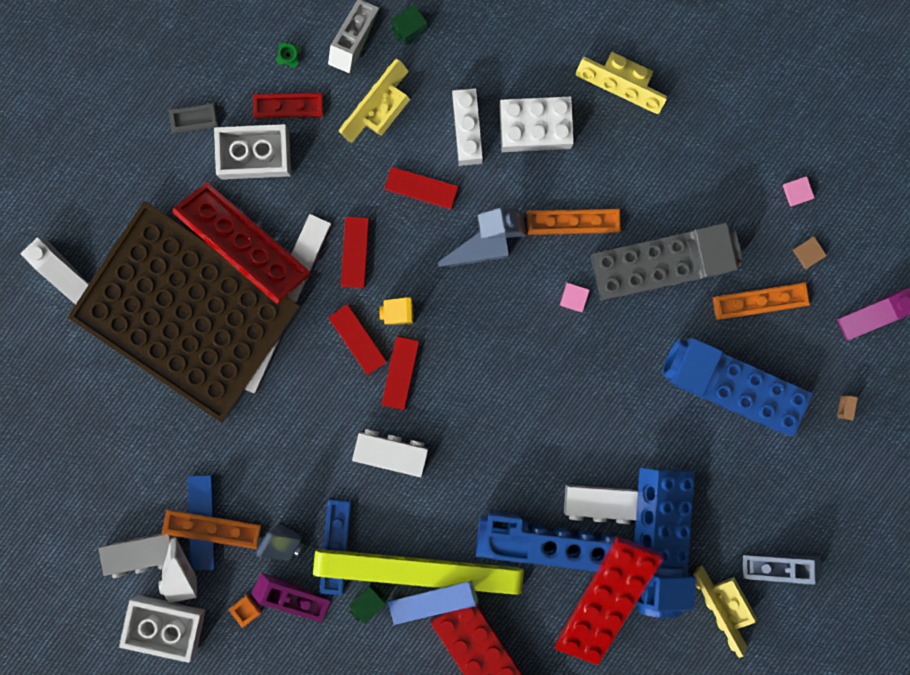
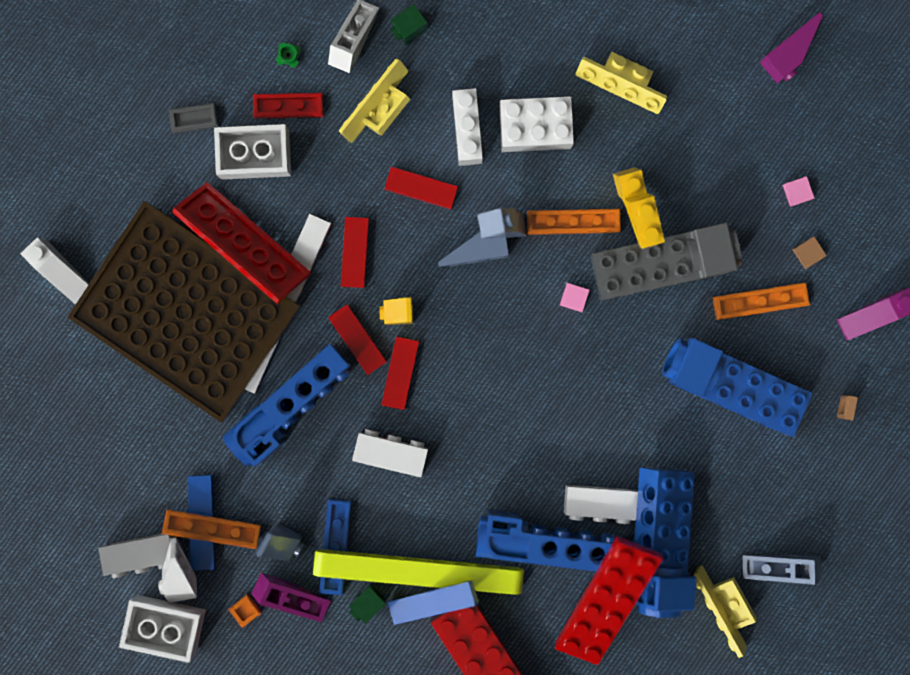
none -> blue brick [222,344,353,467]
none -> yellow arch [613,167,665,249]
none -> magenta slope [760,12,823,83]

